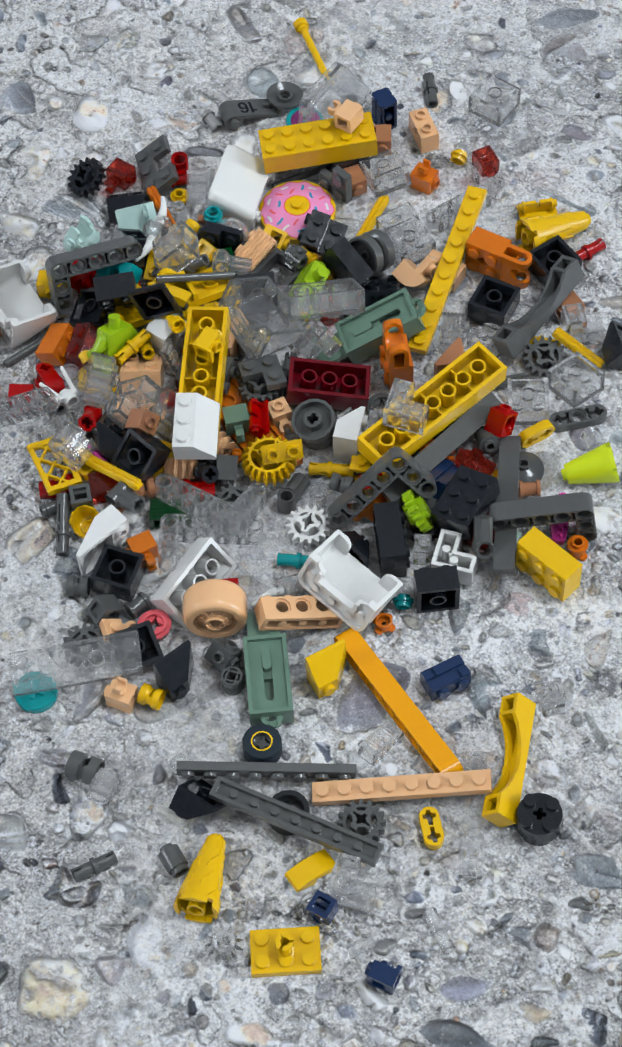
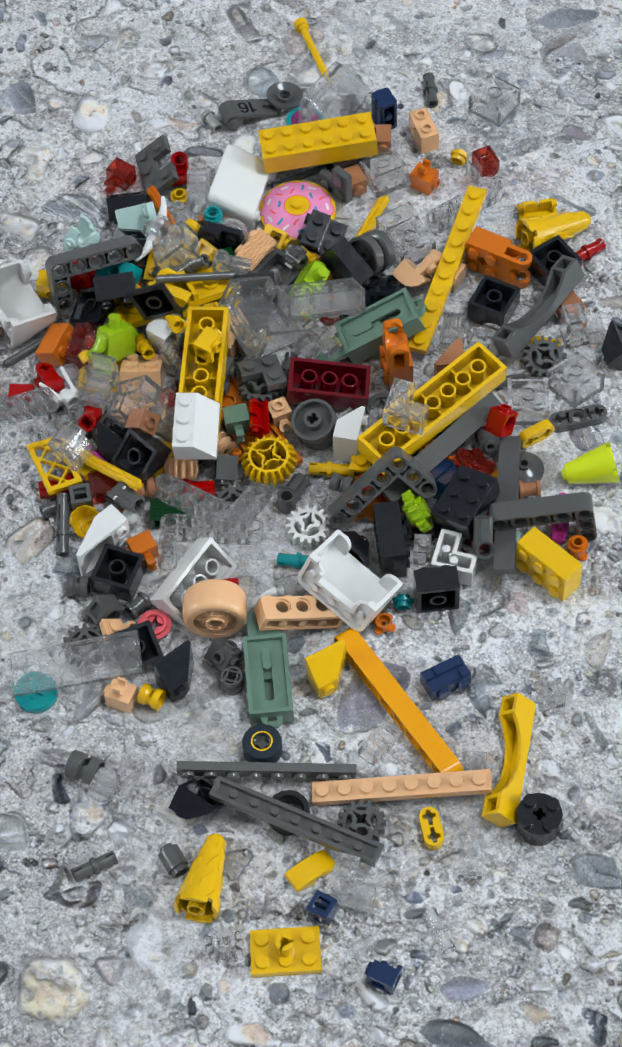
black gear [67,157,106,198] -> none
yellow pin [113,329,151,365] -> none
black bush [193,462,219,484] -> none
yellow hinge [259,439,304,465] -> none
light nougat brick [327,99,364,134] -> none
yellow axle [552,327,604,370] -> none

